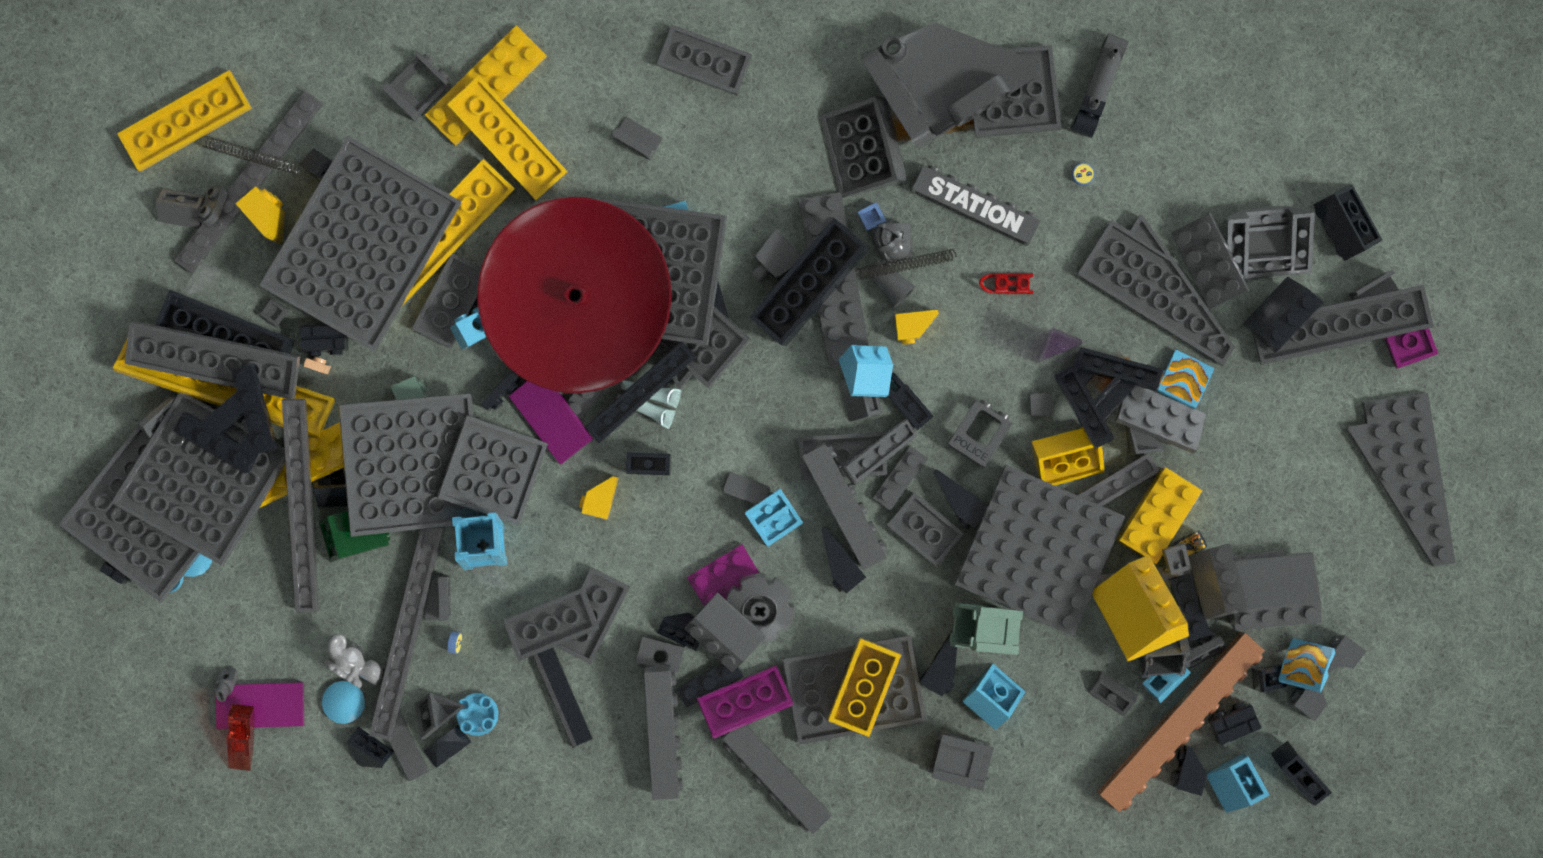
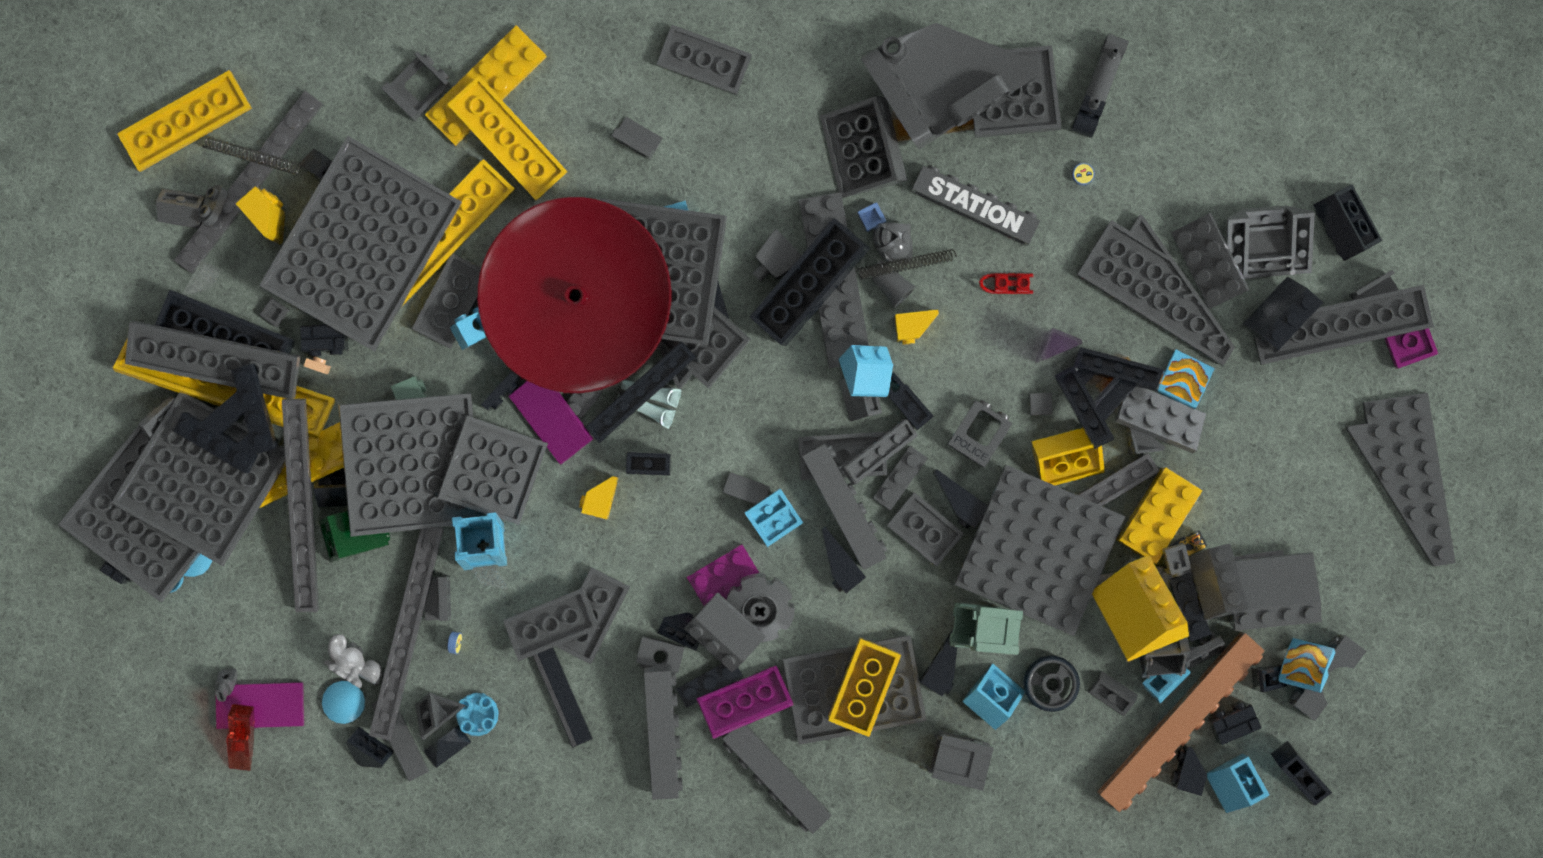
none -> dark grey wheel [1023,655,1080,712]

